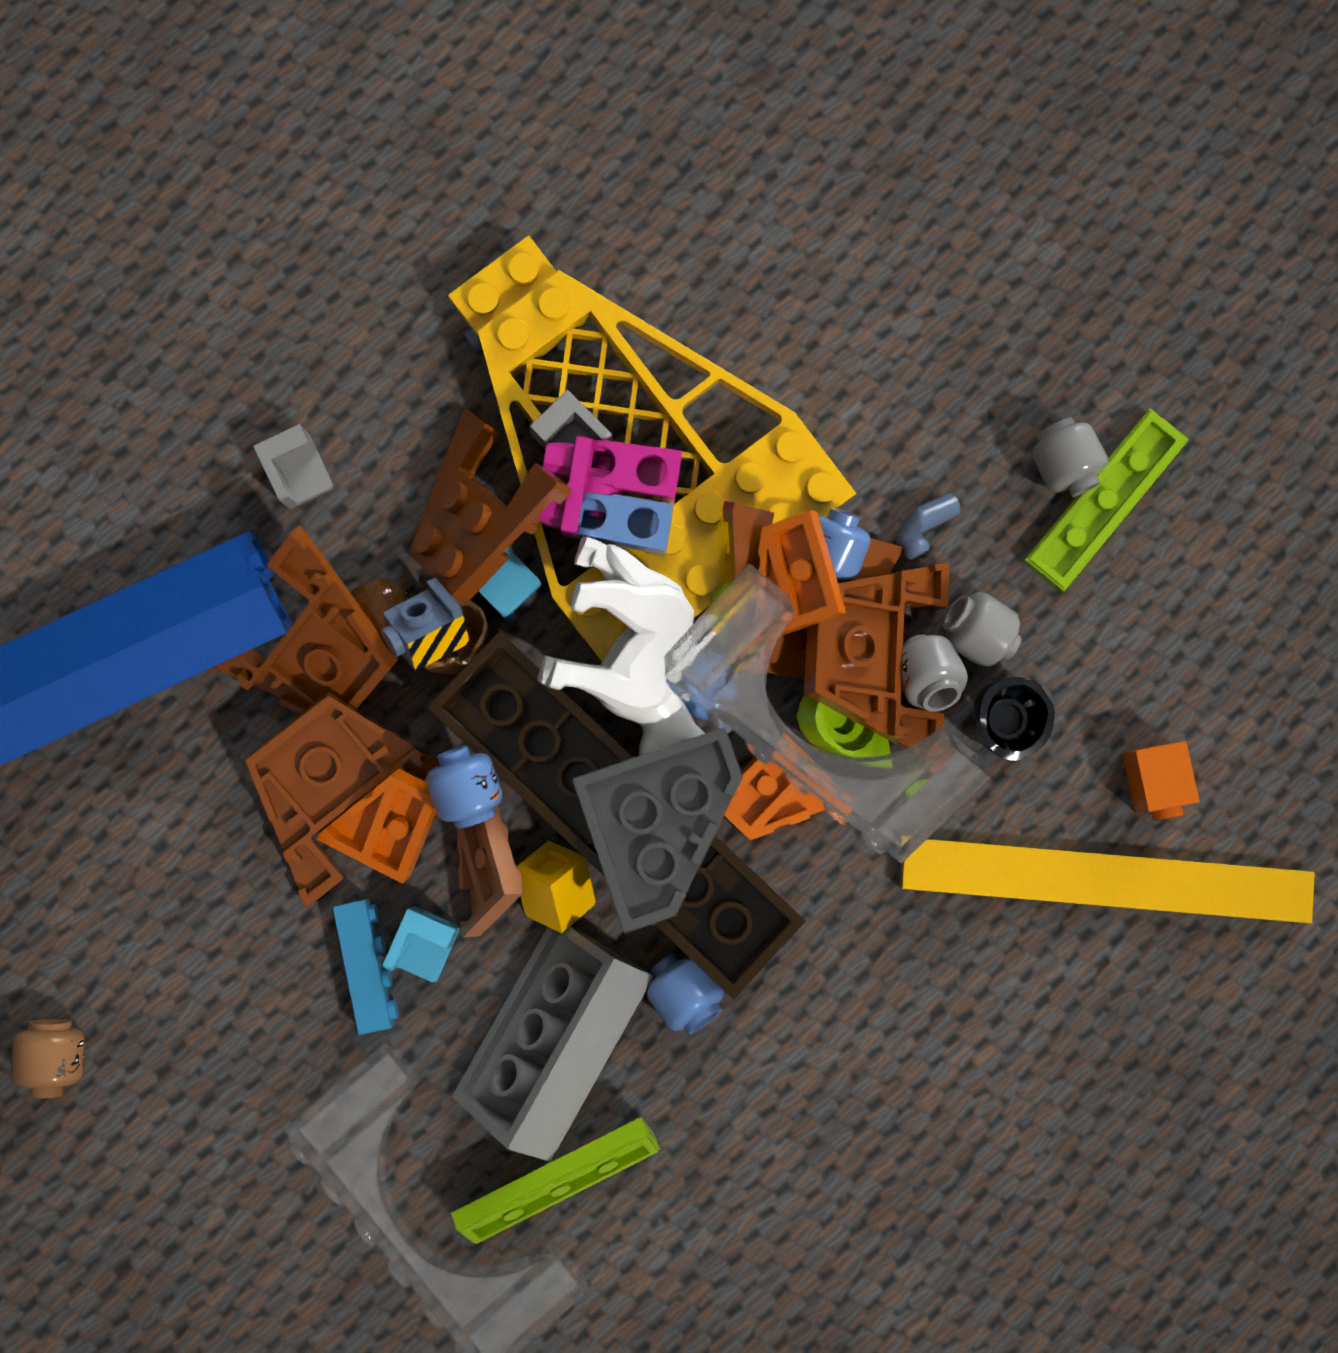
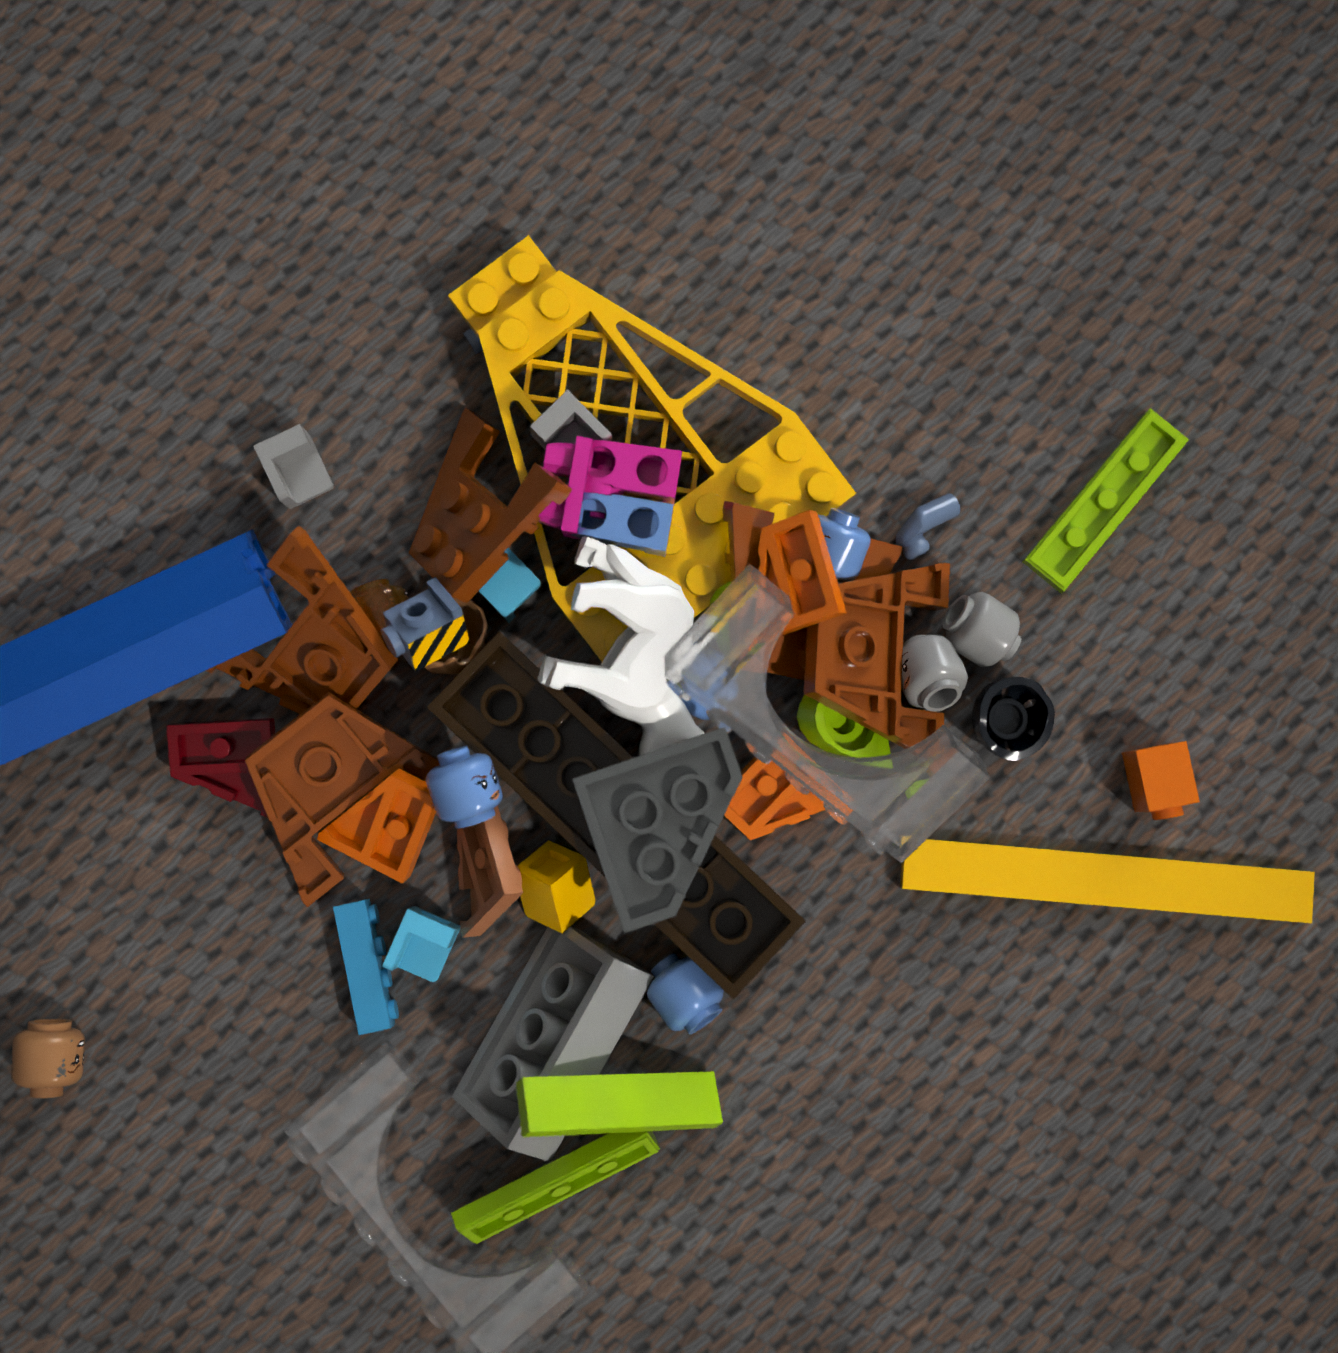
light grey head [1031,417,1109,497] -> none
none -> dark red wing [166,718,275,818]
none -> lime tile [516,1071,723,1137]

